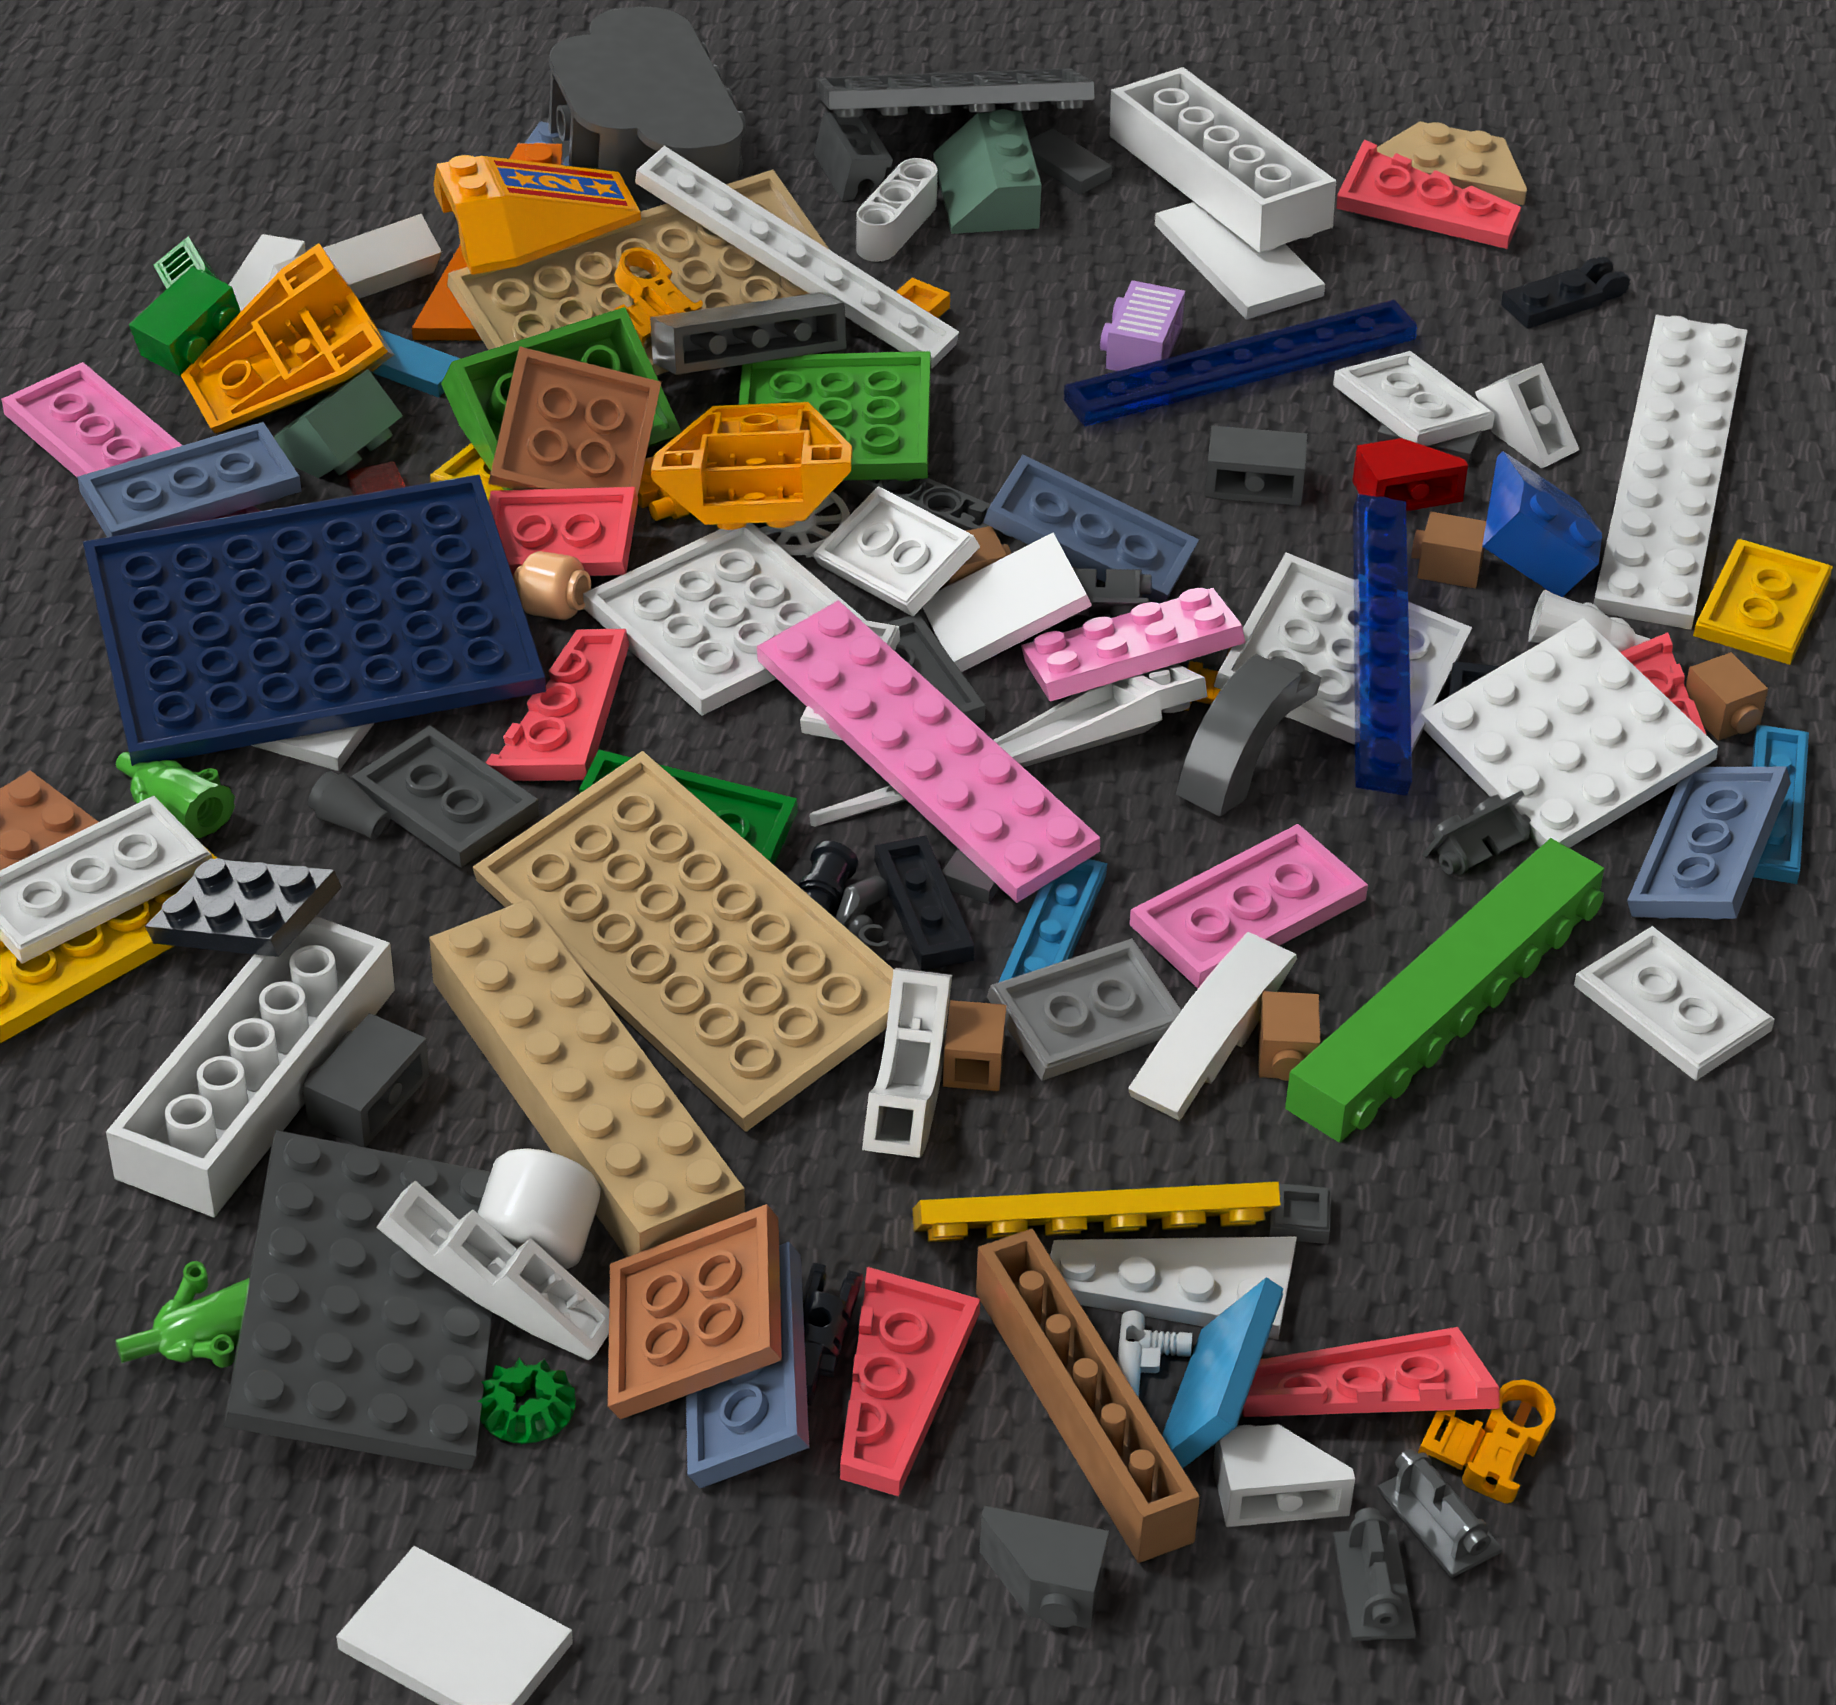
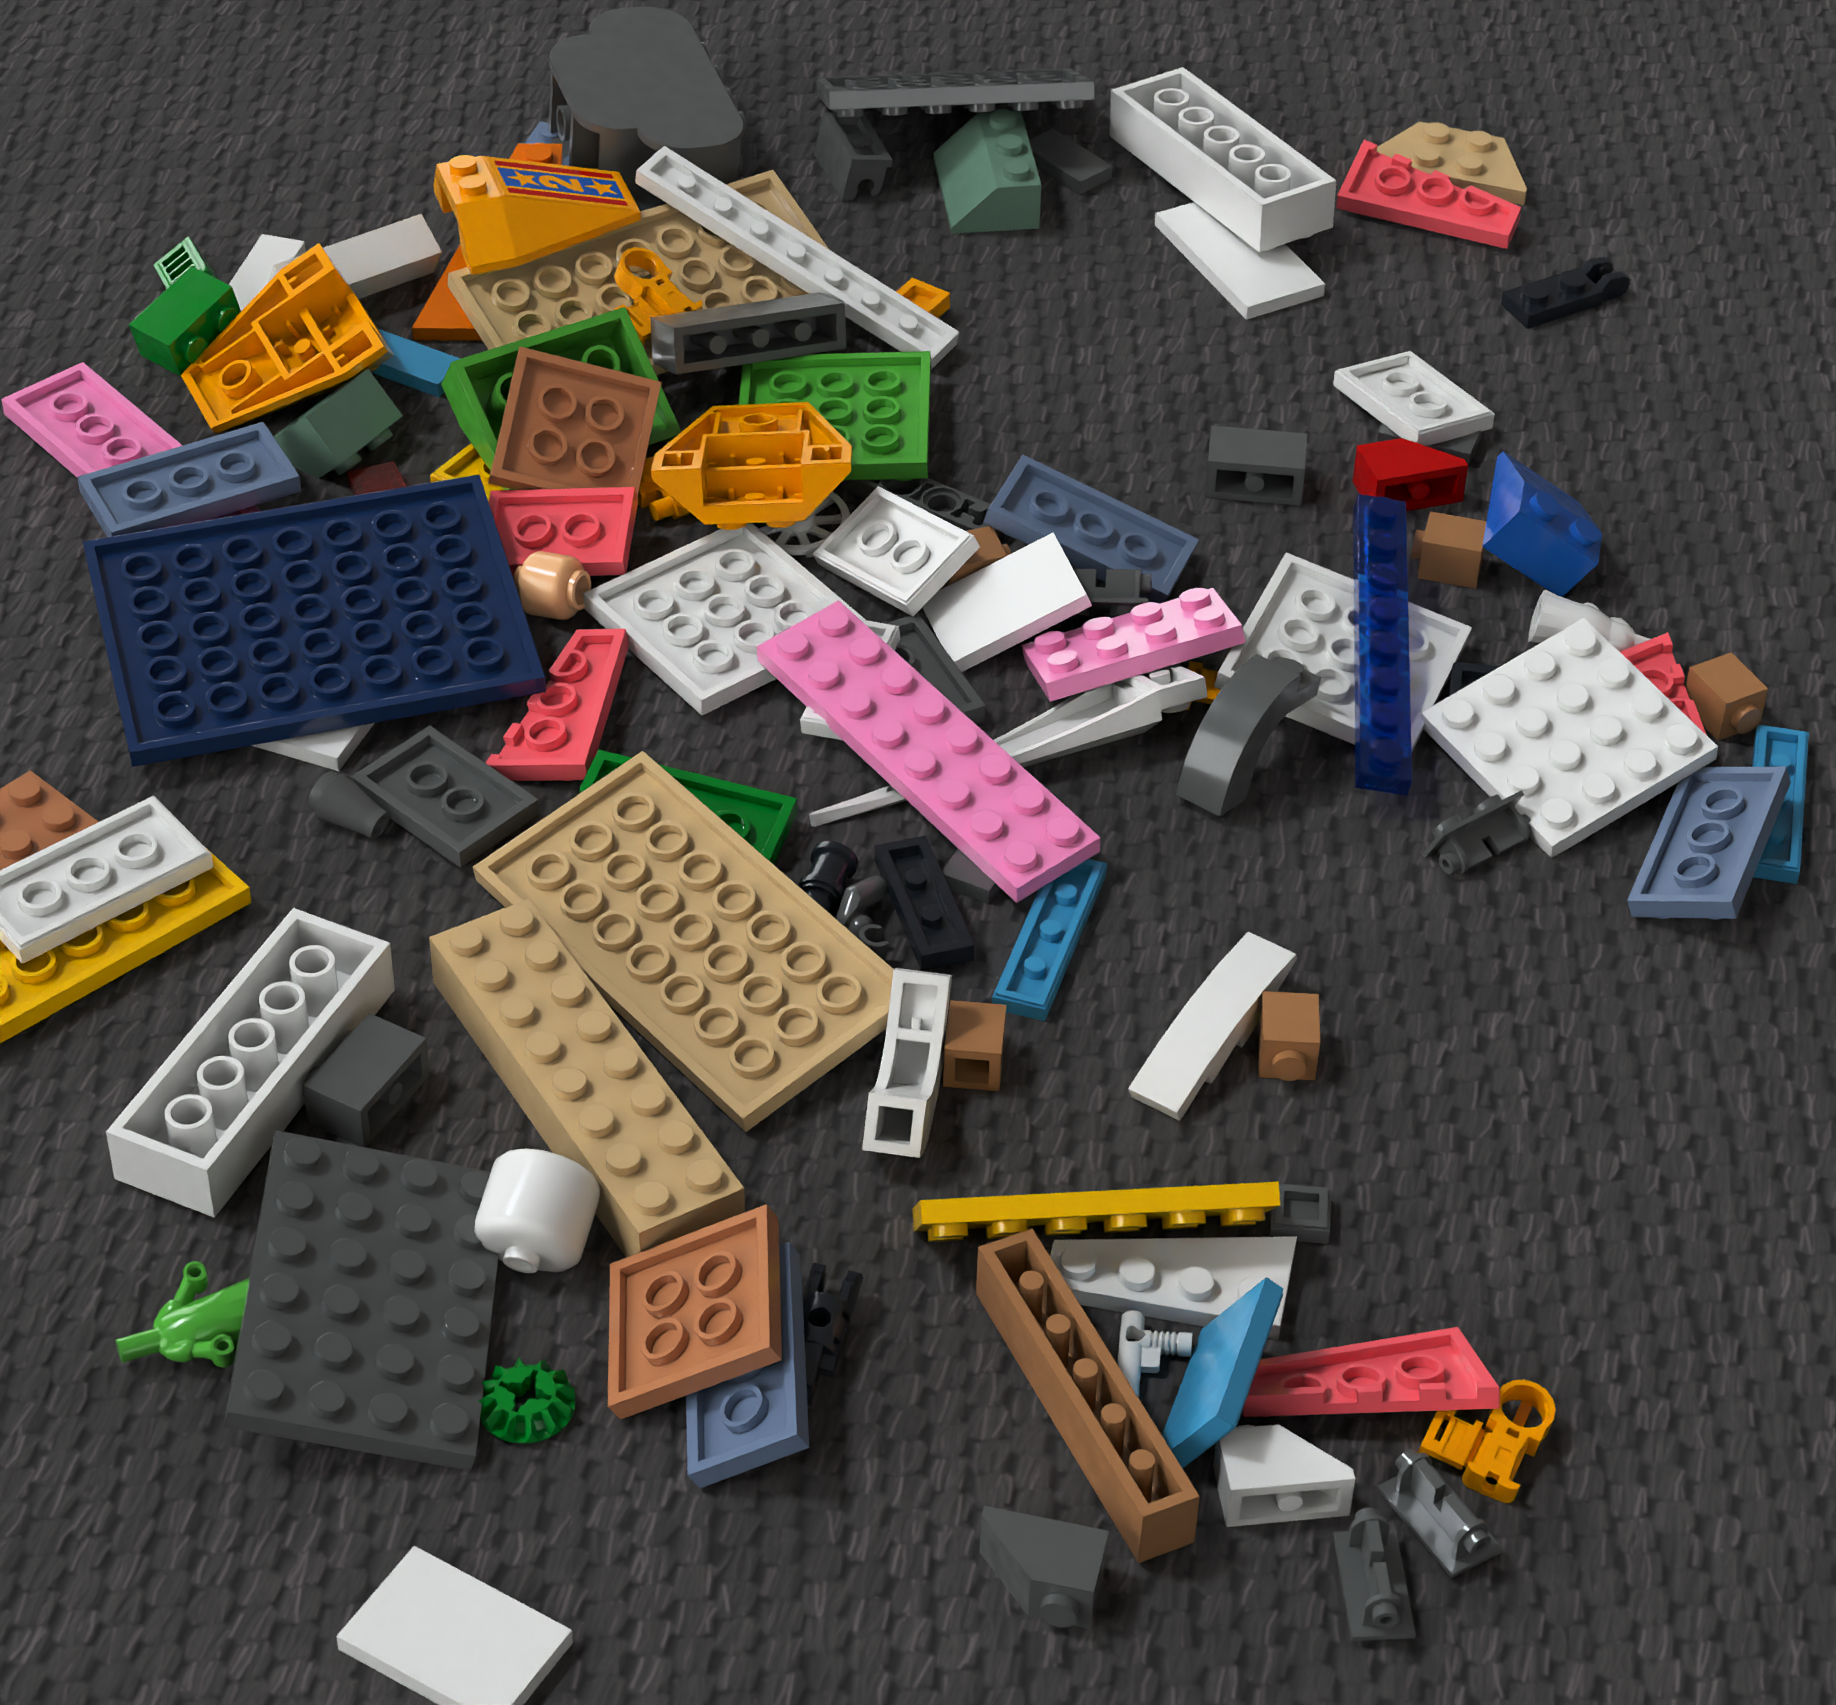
bright green piece [116,752,235,838] -> none
black plate [145,858,342,957] -> none
white slope [376,1180,609,1360] -> none
coral wing [840,1267,980,1497] -> none
white beam [856,158,938,262] -> none
light grey tile [987,939,1181,1081] -> none
clear blue plate [1064,299,1417,427] -> none
lavender brick [1100,281,1185,379] -> none
bright pink plate [1130,824,1368,988] -> none
bright green brick [1285,838,1604,1143] -> none
white slope [1475,363,1580,468] -> none
white tile [1574,926,1775,1081] -> none
white plate [1594,315,1747,630] -> none
yellow tile [1693,539,1833,665] -> none

